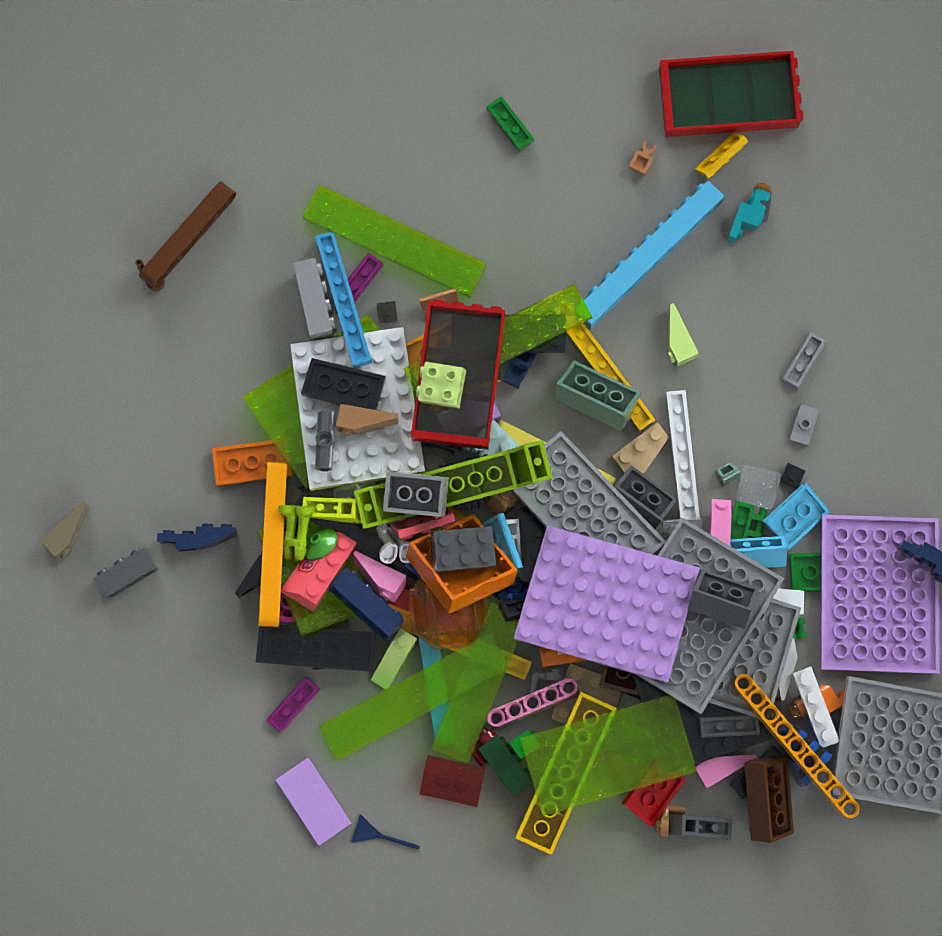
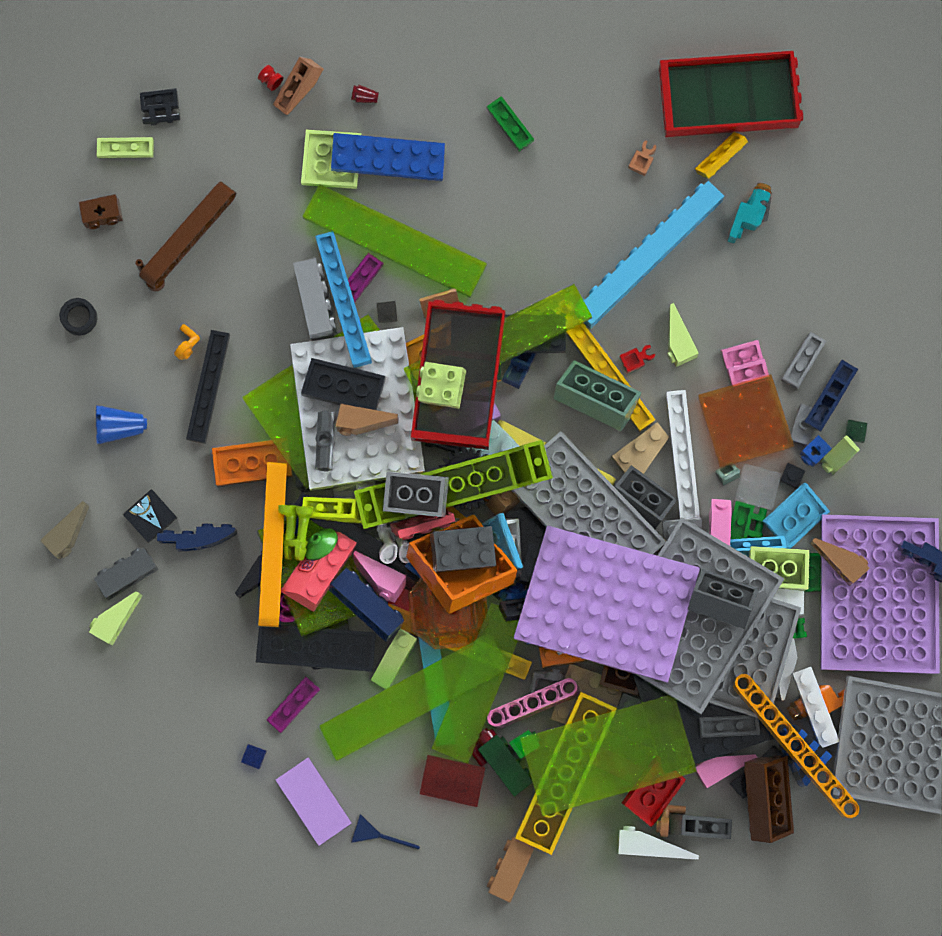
none -> black tyre [59,298,97,336]
none -> reddish brown brick [79,194,123,229]
none -> yellowish green slope [89,592,143,646]
none -> blue cone [96,406,147,444]
none -> yellowish green plate [97,137,154,158]
none -> black tile [123,489,178,543]
none -> black plate [140,88,181,126]
none -> light orange plate [174,324,200,360]
none -> black plate [186,330,230,444]
none -> clear blue tile [241,744,267,769]
none -> red wheel [258,65,284,91]
none -> nougat slope [273,57,324,115]
none -> yellowish green plate [301,130,362,189]
none -> blue plate [331,133,445,181]
none -> dark red cone [351,85,379,103]
none -> medium nougat brick [487,837,535,902]
none -> white slope [617,826,699,859]
none -> red plate [619,345,655,374]
none -> clear orange plate [698,374,794,468]
none -> bright pink slope [721,340,769,387]
none -> yellowish green slope [748,546,809,591]
none -> blue brick [800,435,832,467]
none -> dark blue slope [804,360,858,432]
none -> medium nougat slope [810,538,870,586]
none -> yellowish green slope [821,435,860,475]
none -> clear green plate [845,420,867,443]

